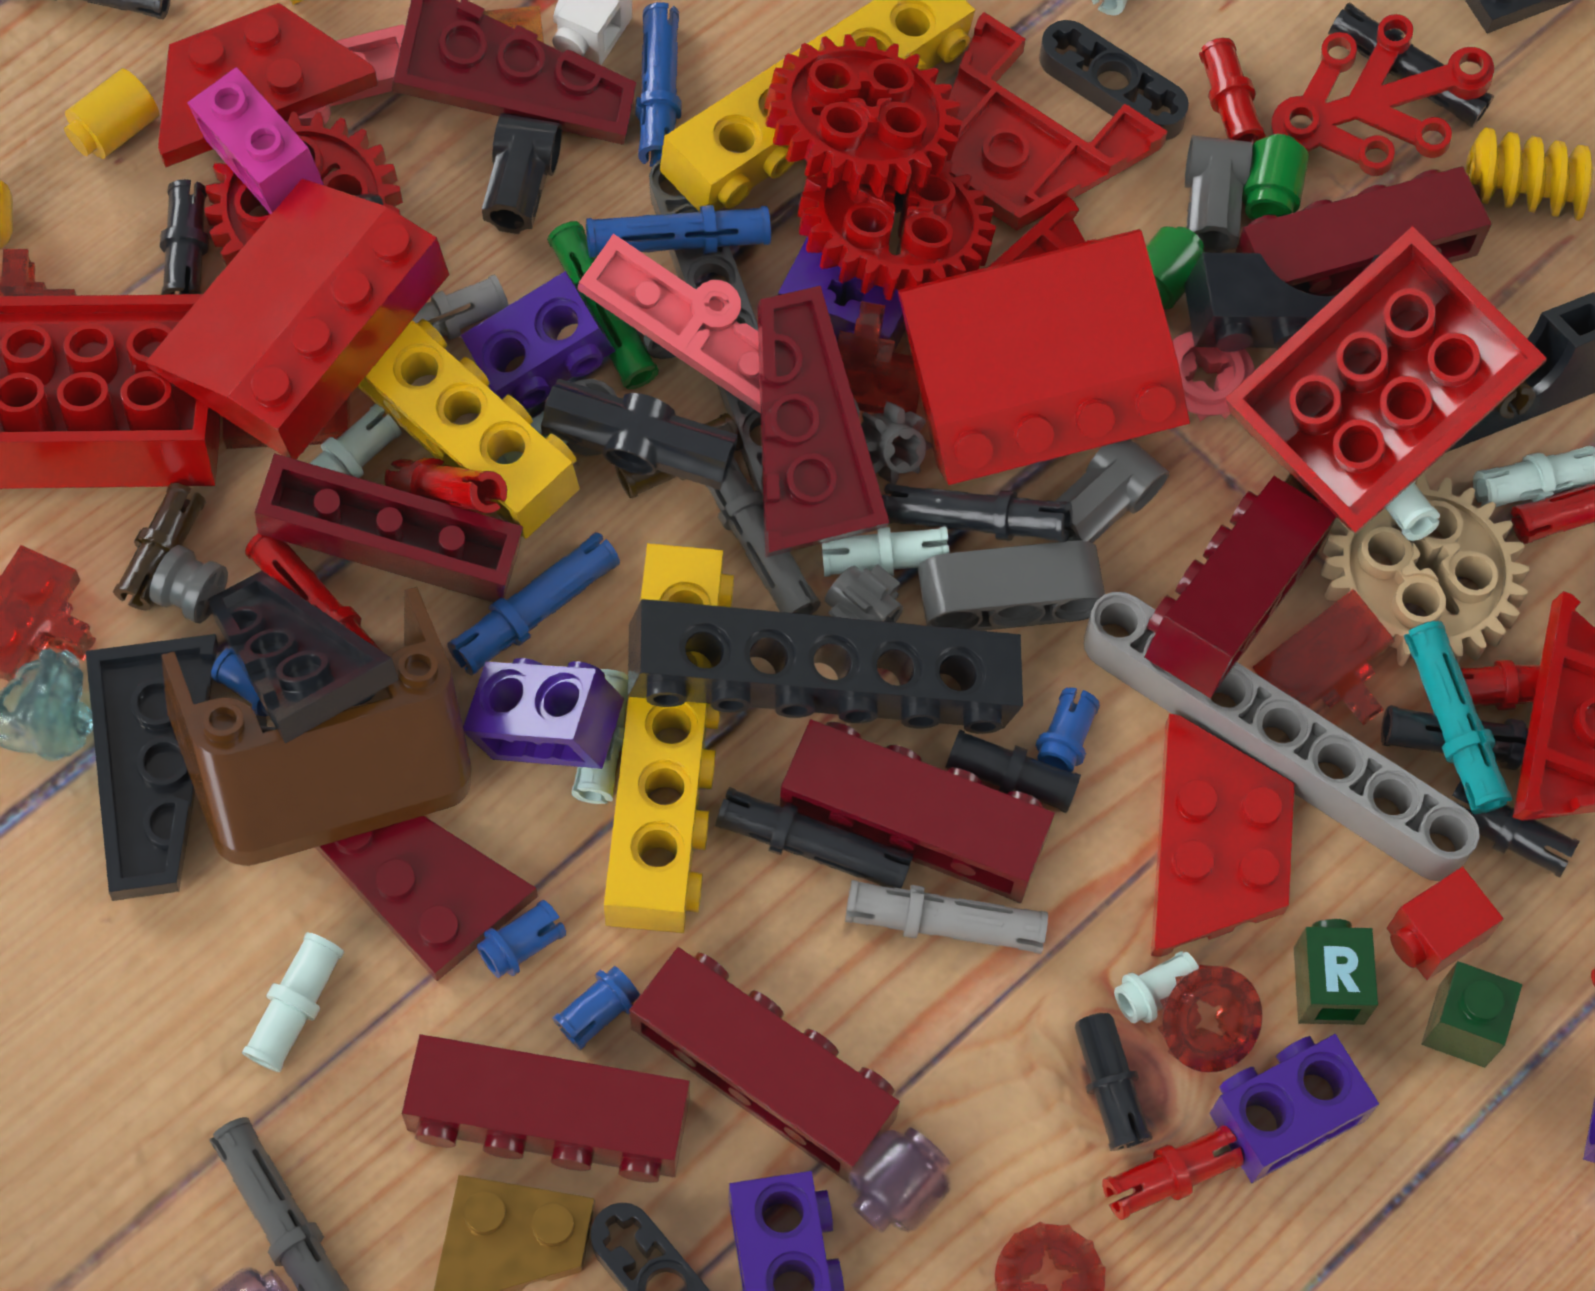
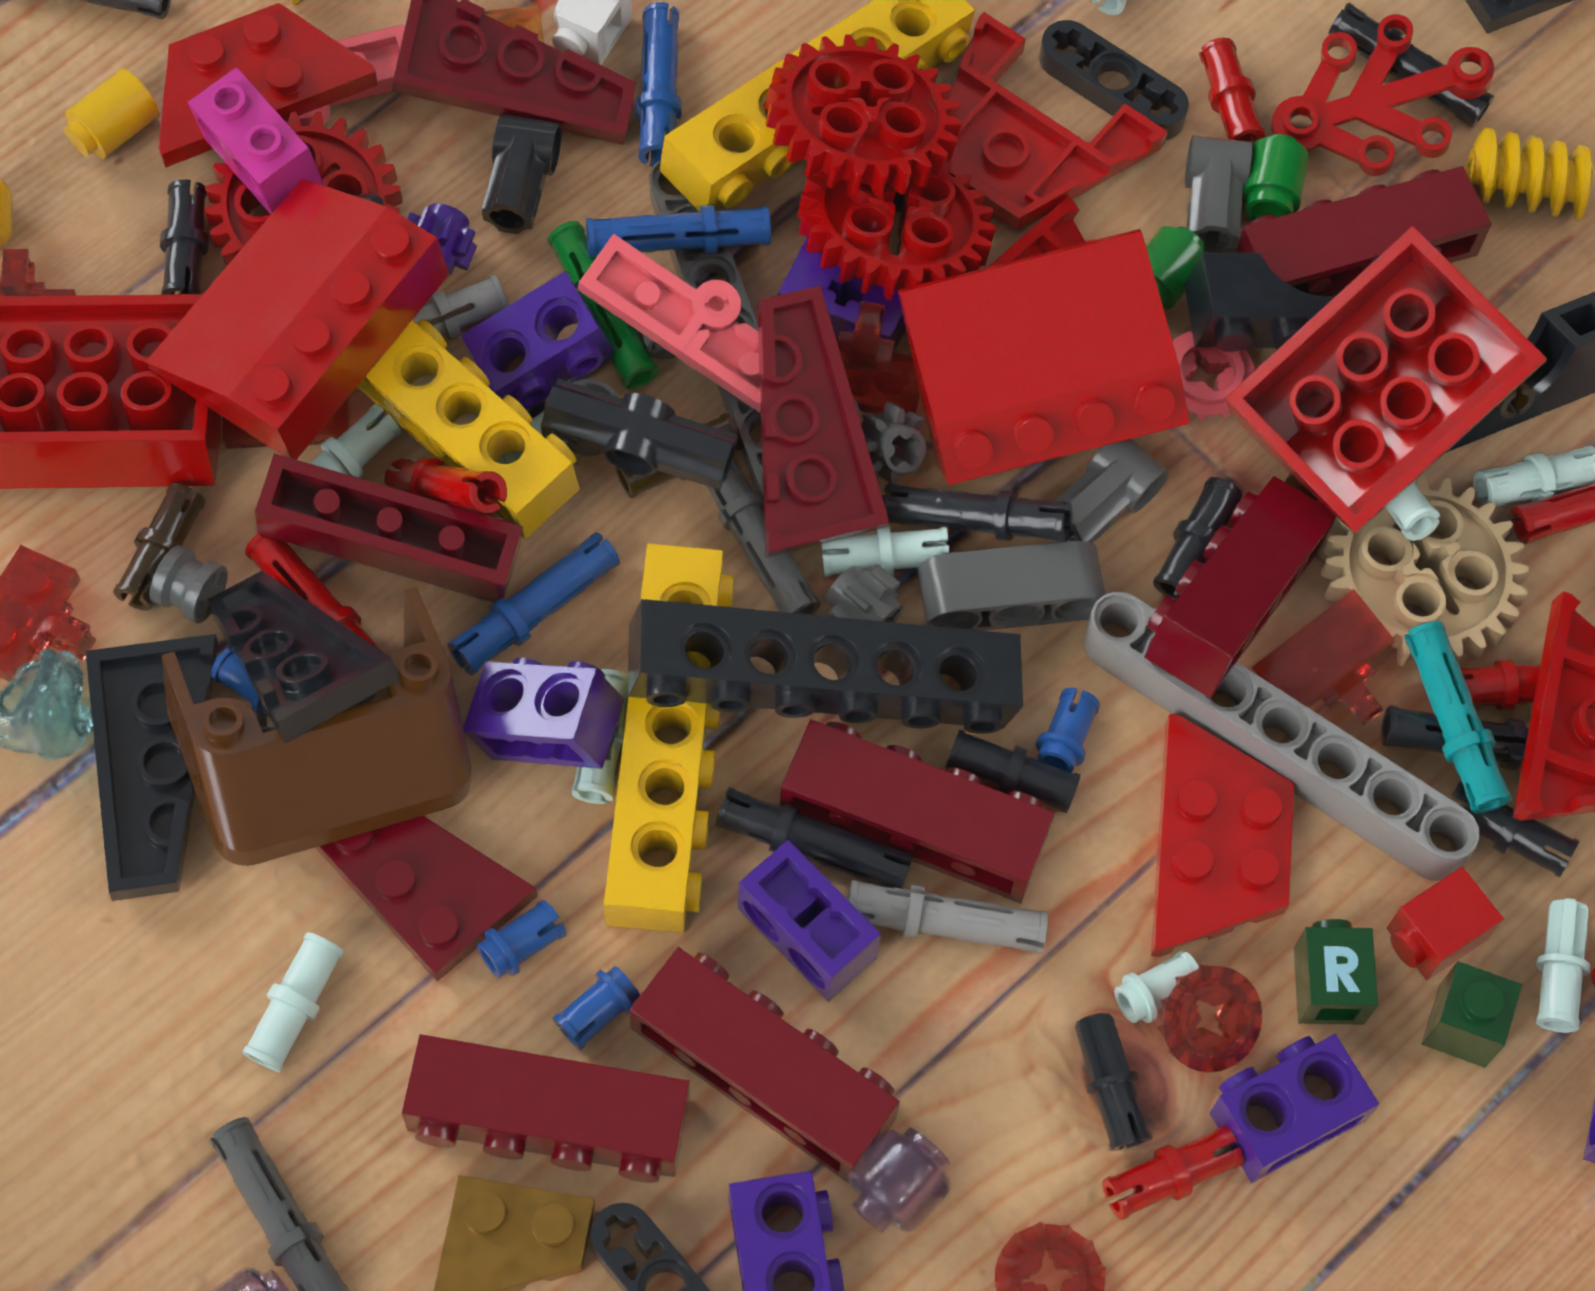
none -> dark purple gear [407,203,477,275]
none -> dark purple brick [738,840,881,1002]
none -> black pin [1153,477,1243,600]
none -> light aqua axle [1536,898,1591,1033]

